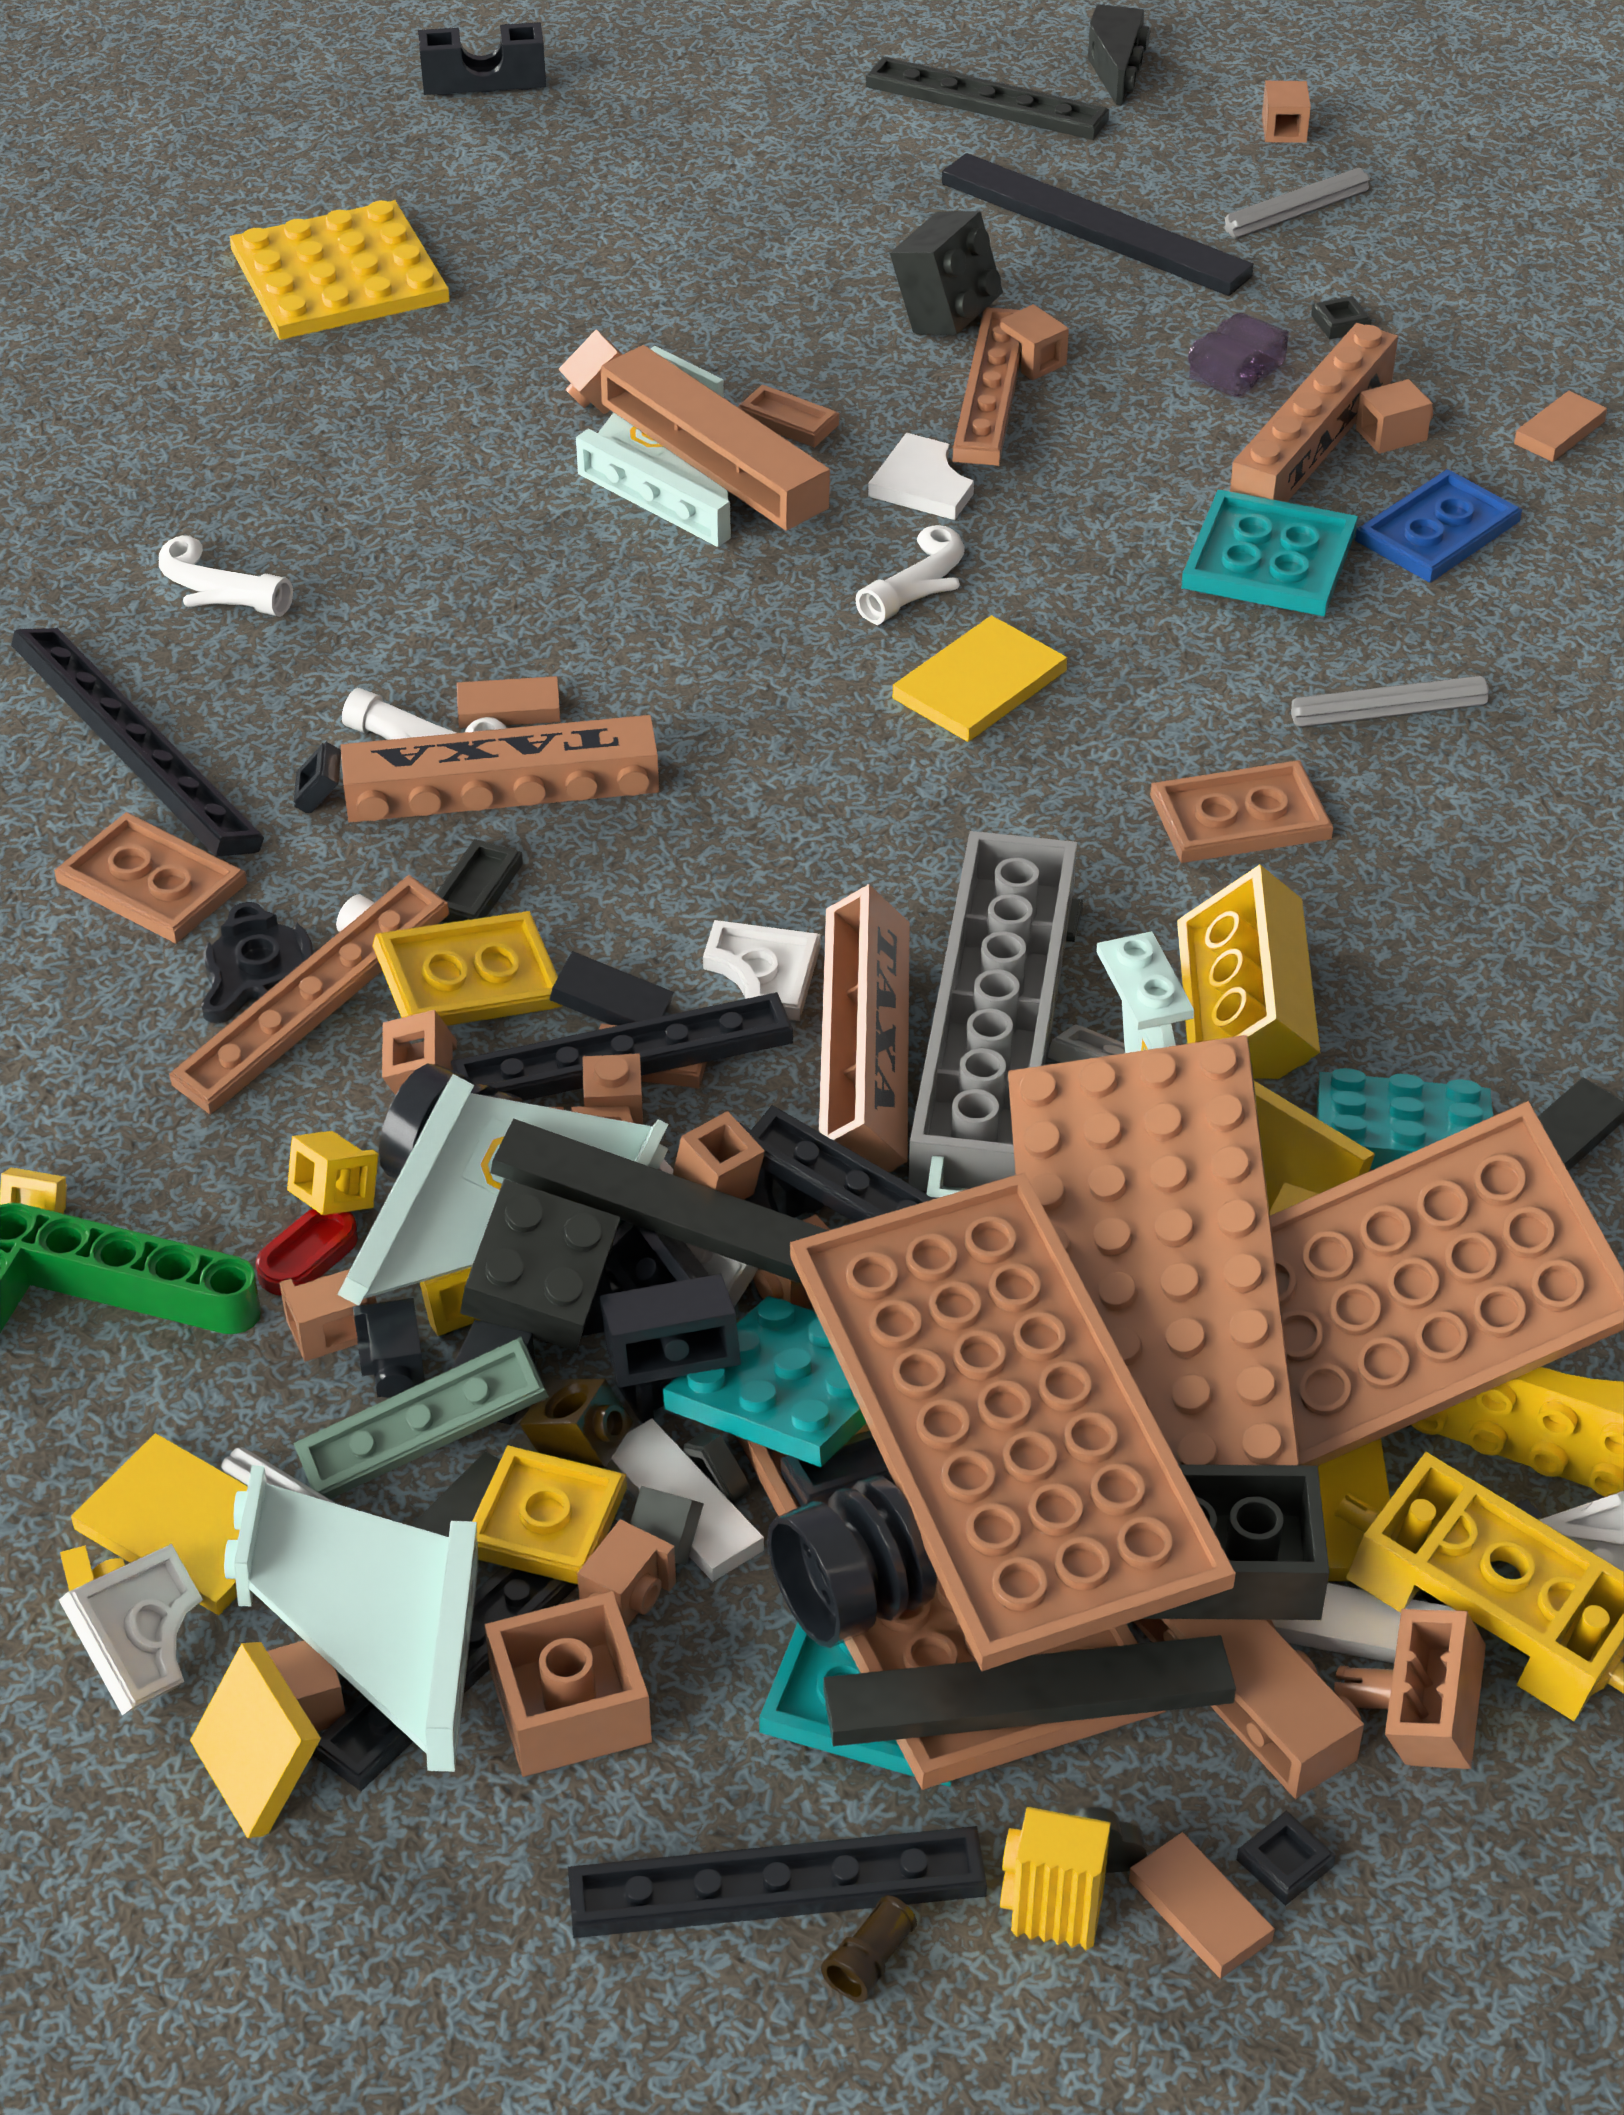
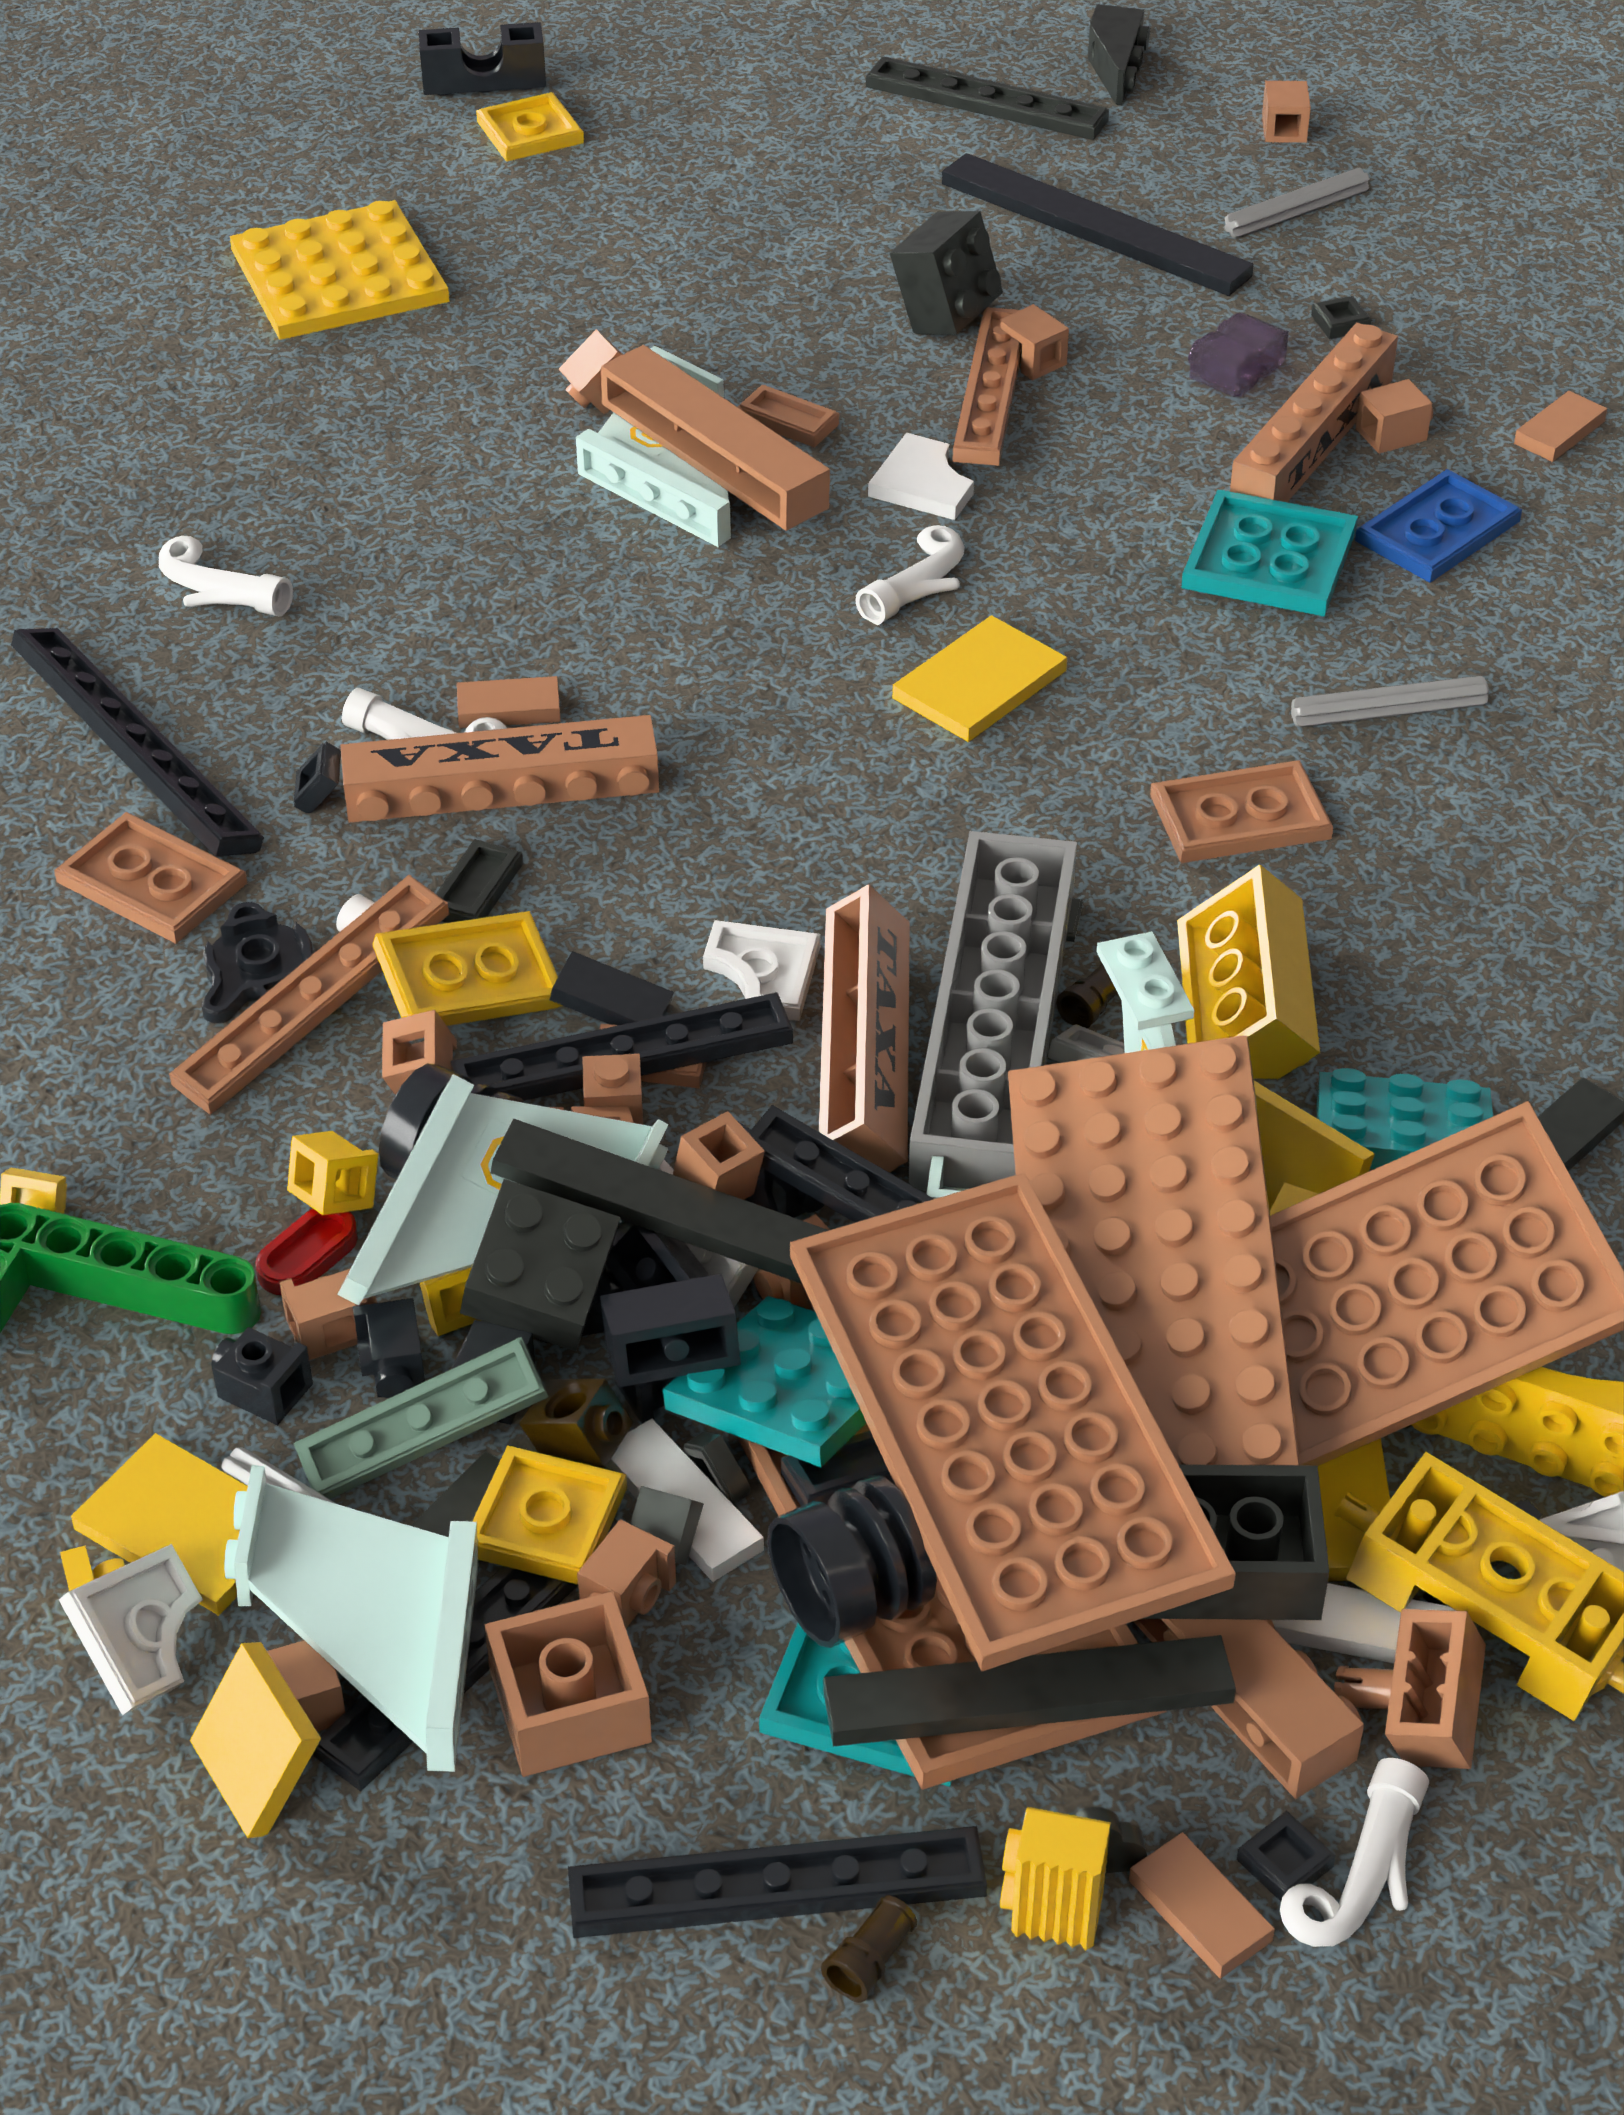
none -> black brick [211,1327,313,1426]
none -> yellow tile [476,92,584,162]
none -> dark brown pin [1056,963,1118,1028]
none -> white plant [1280,1758,1429,1947]

